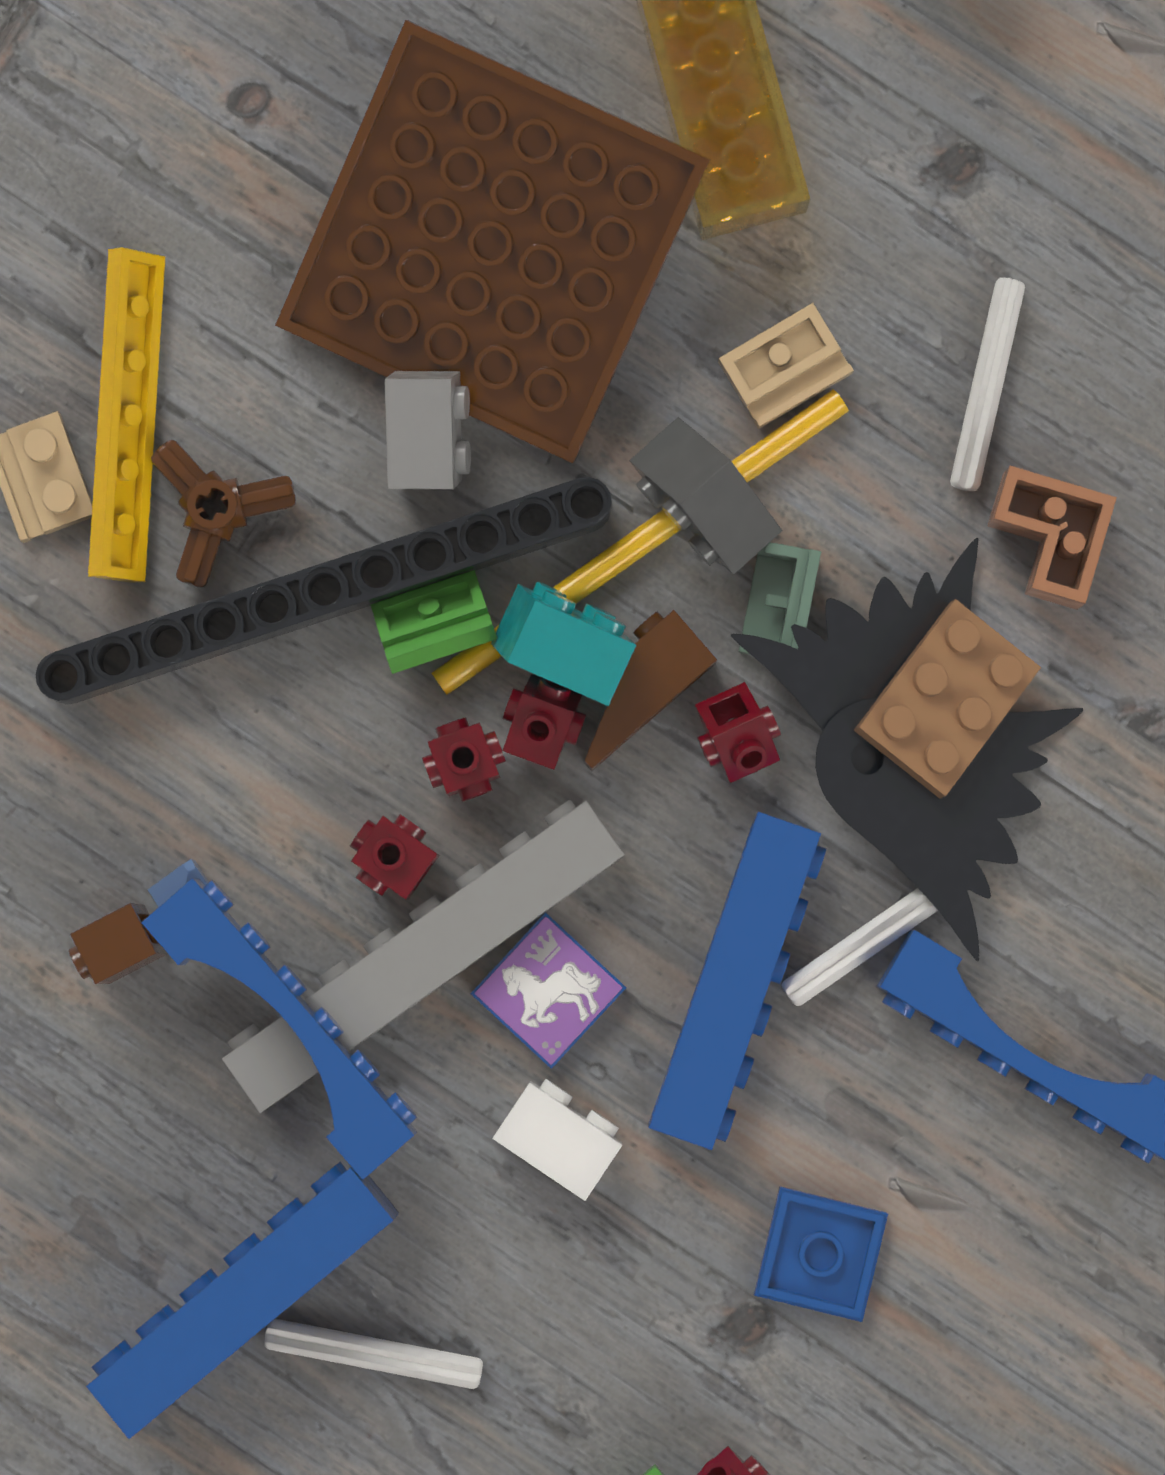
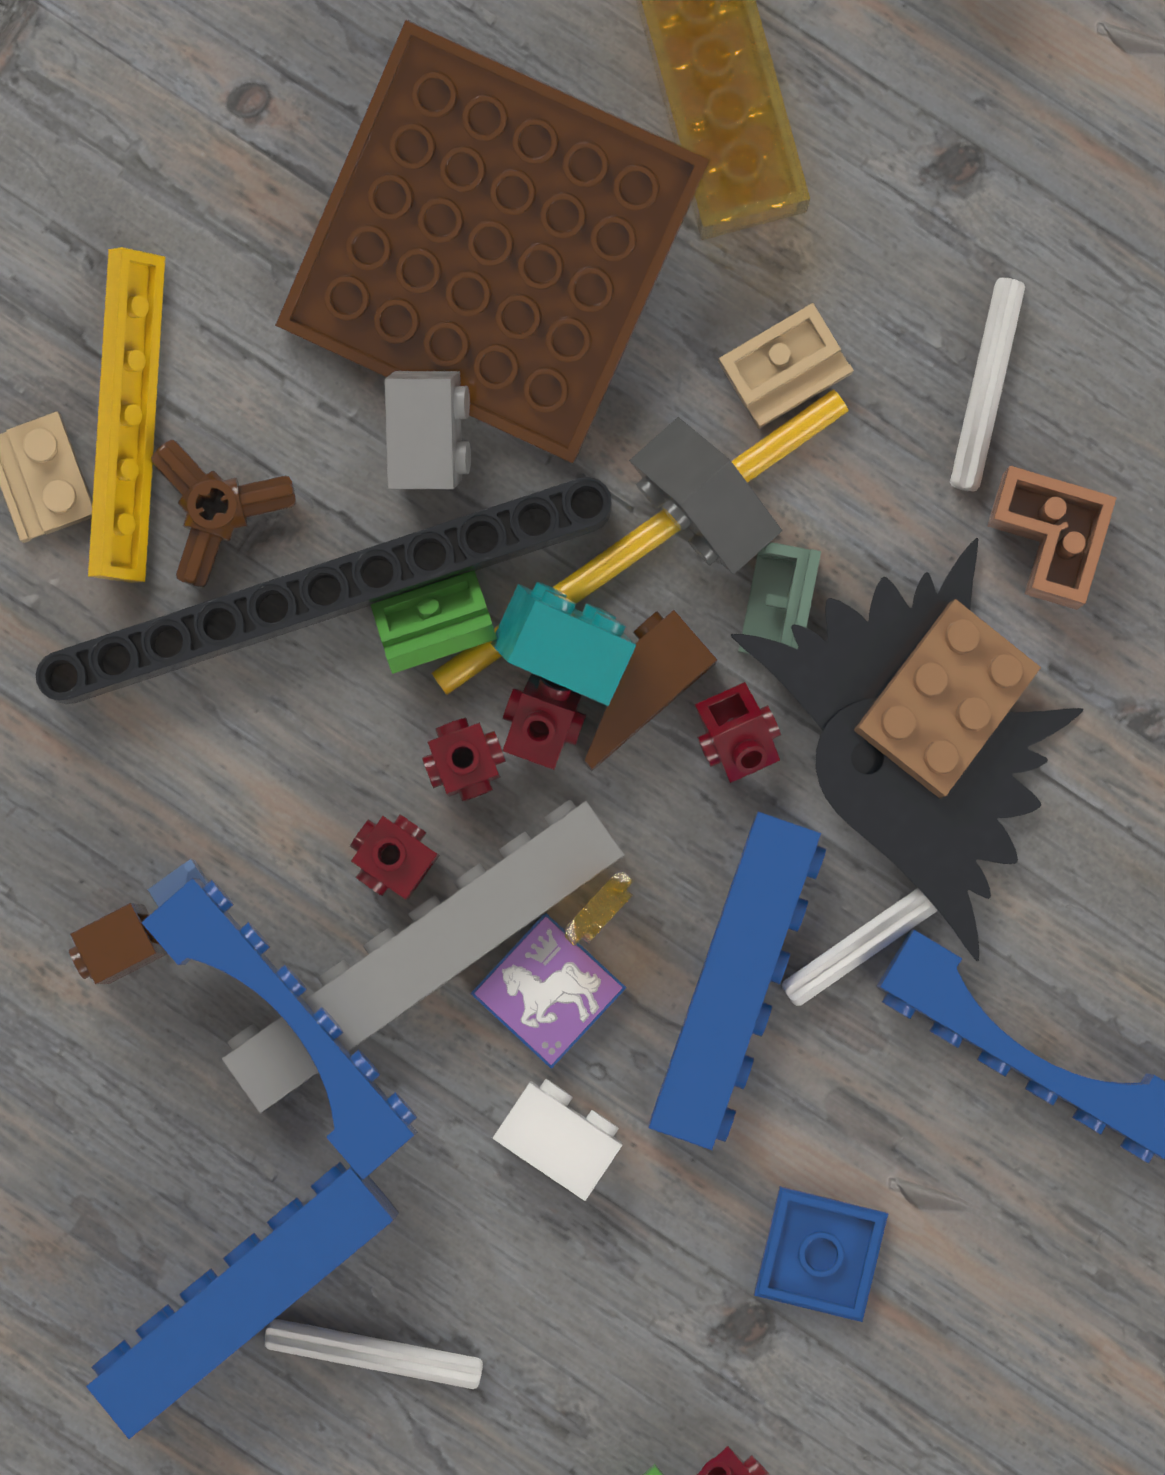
none -> clear yellow gear [565,872,634,946]

